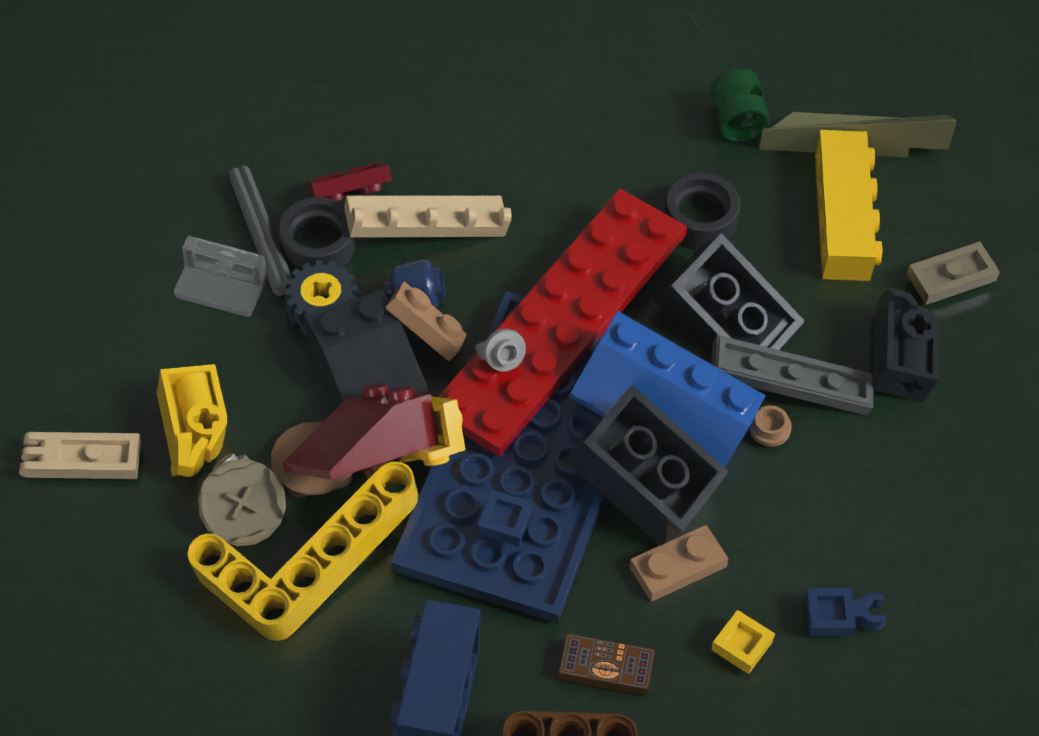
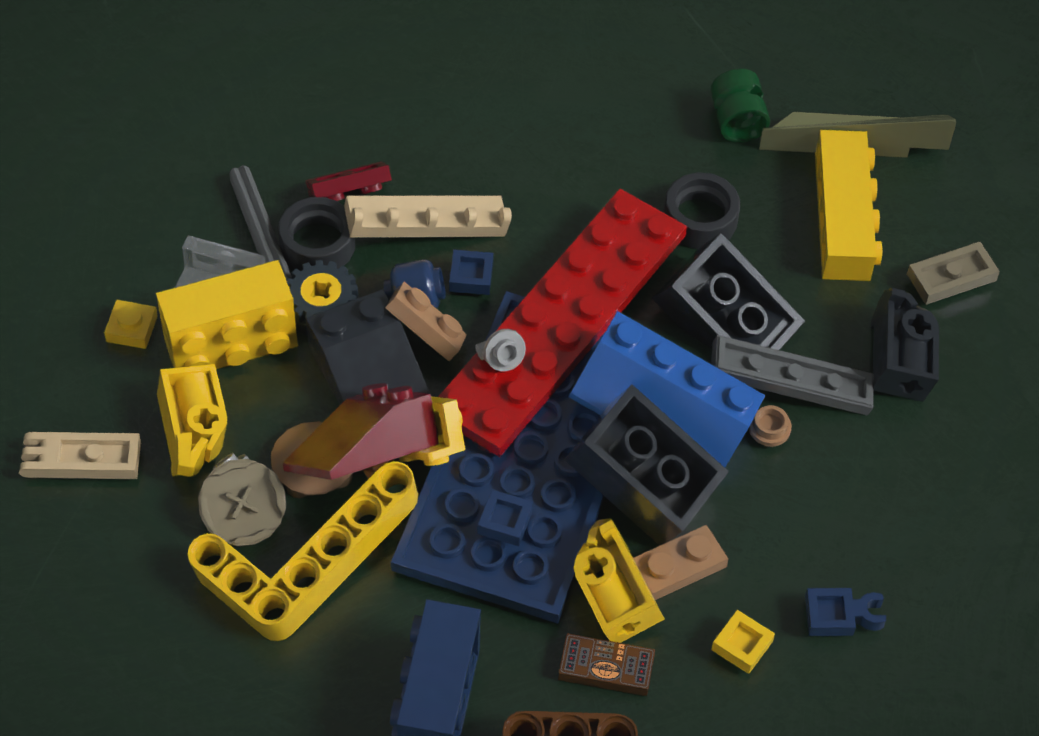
none -> yellow plate [104,300,158,349]
none -> yellow brick [156,260,298,369]
none -> dark blue plate [449,249,494,295]
none -> yellow piece [574,518,665,643]

